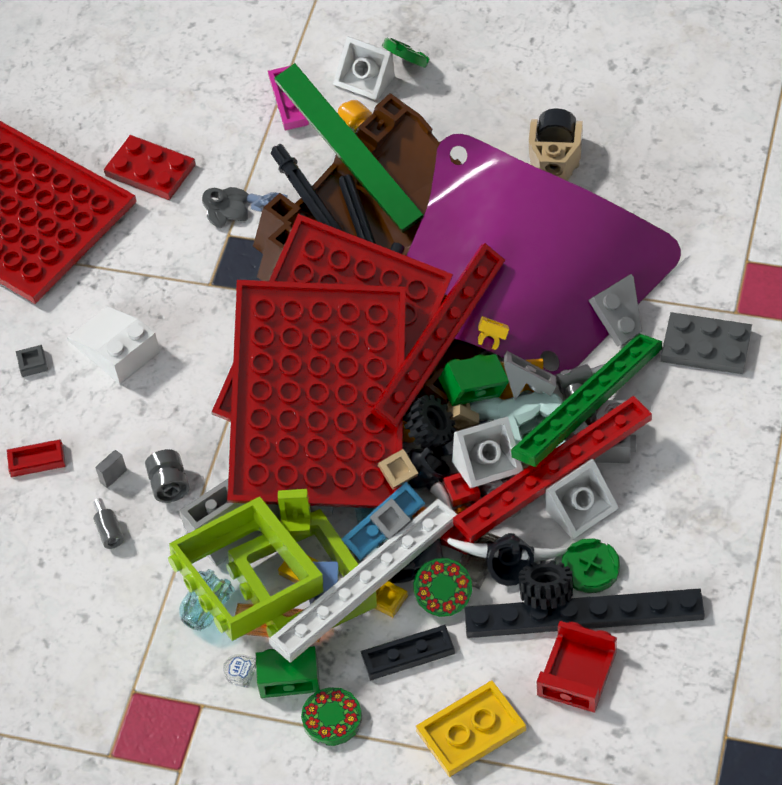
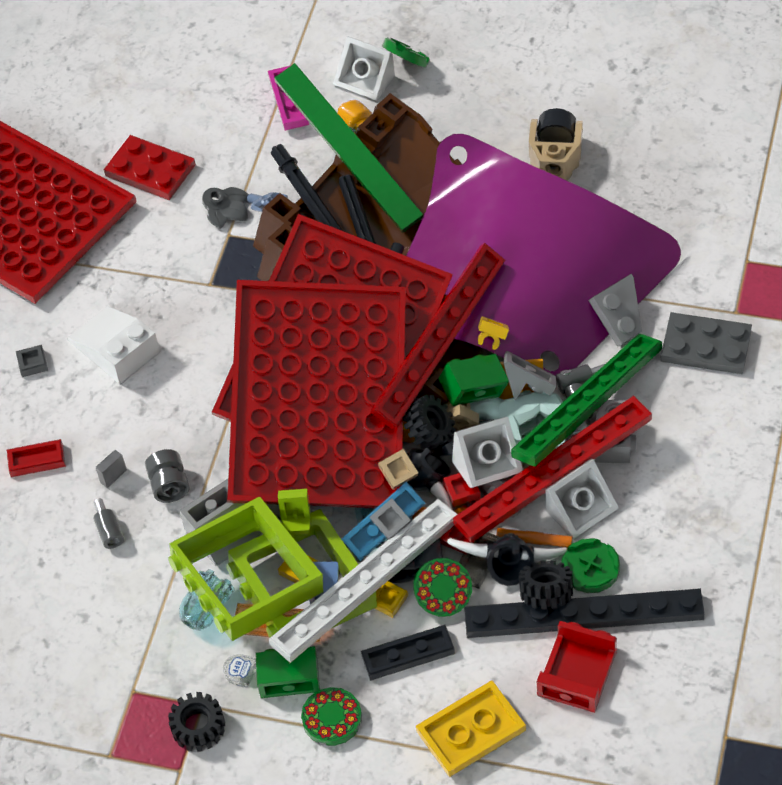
none -> black tyre [168,692,225,752]
none -> orange piece [496,528,573,548]

